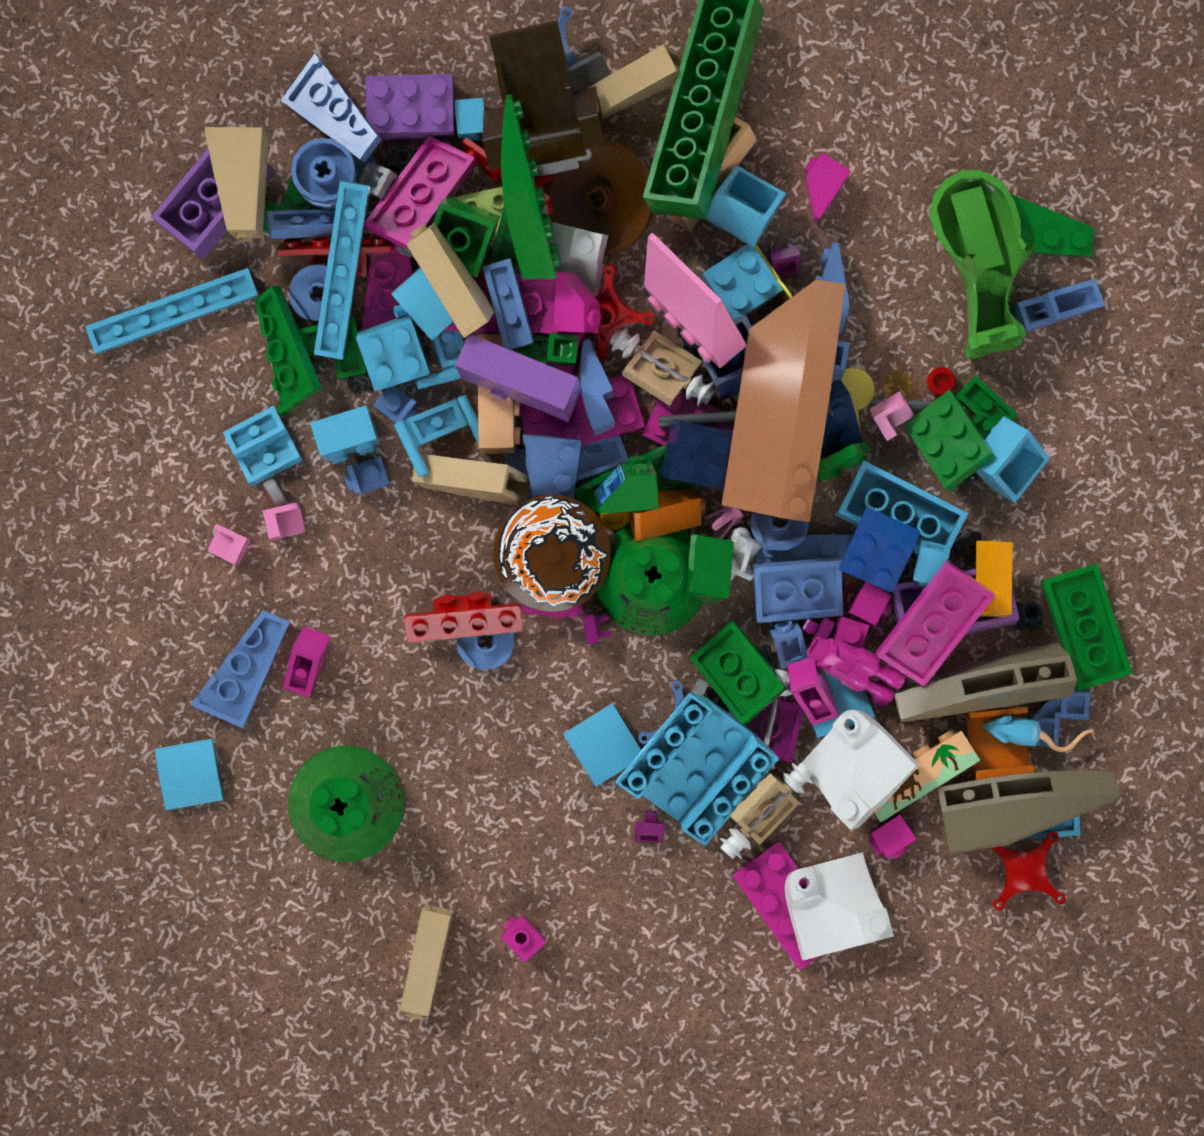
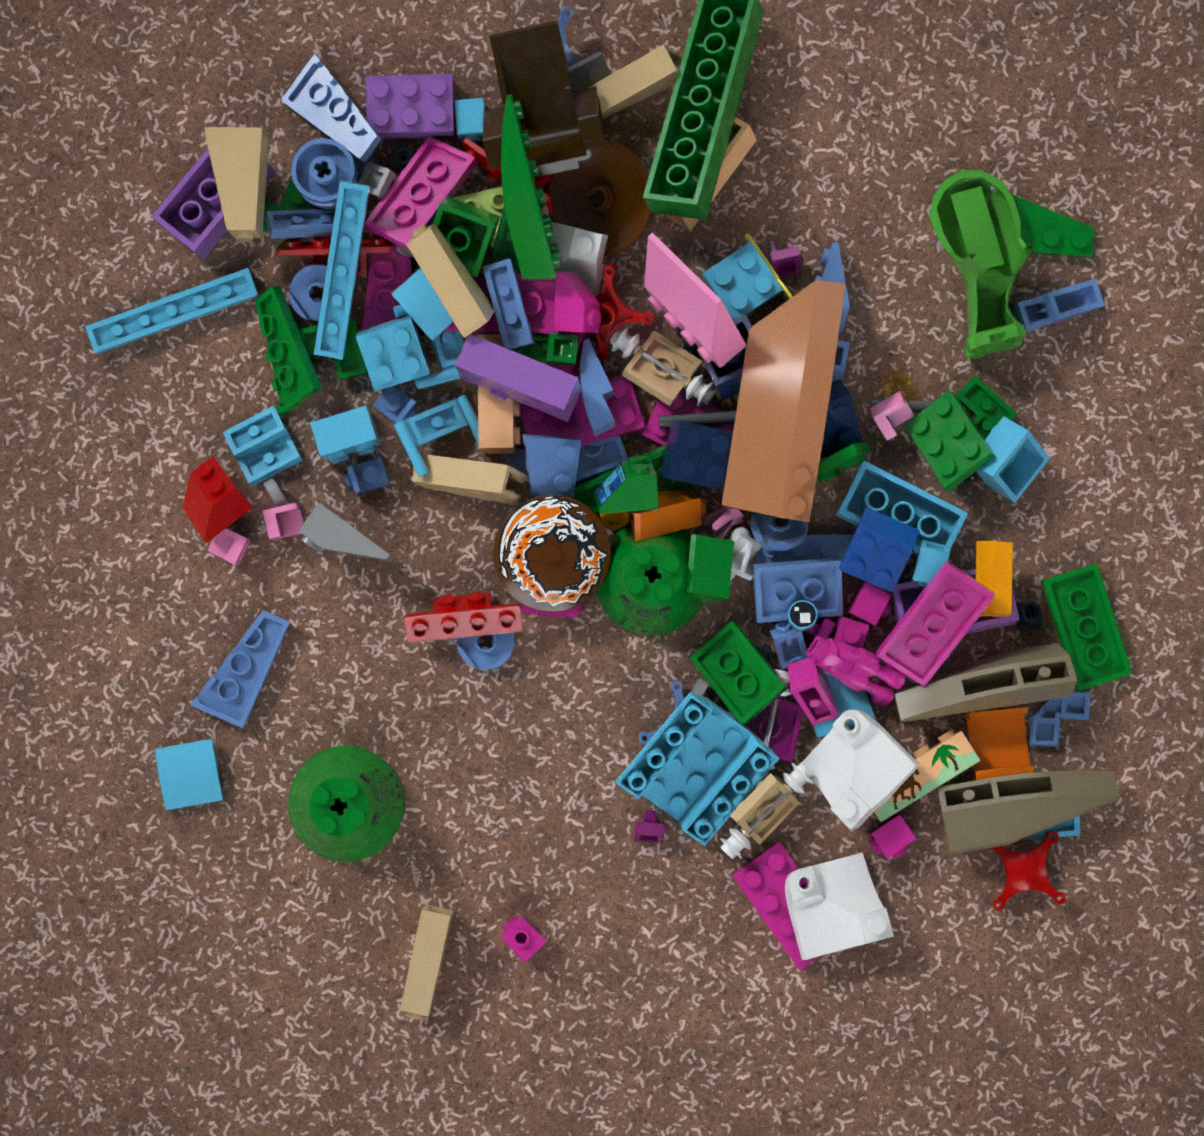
dark pink slope [283,626,331,698] -> none
medium azure slope [563,704,641,787] -> none
magenta tile [582,613,612,644] -> none
medium azure piece [707,165,786,247] -> none
dark pink slope [804,152,851,224] -> none
light yellow piece [841,368,875,433] -> none
red tile [926,367,956,397] -> none
black plate [955,532,981,566] -> none
medium azure animal [982,715,1093,752] -> none
none -> red slope [182,456,253,543]
none -> light grey slope [298,503,394,562]
none -> tile [788,600,817,631]

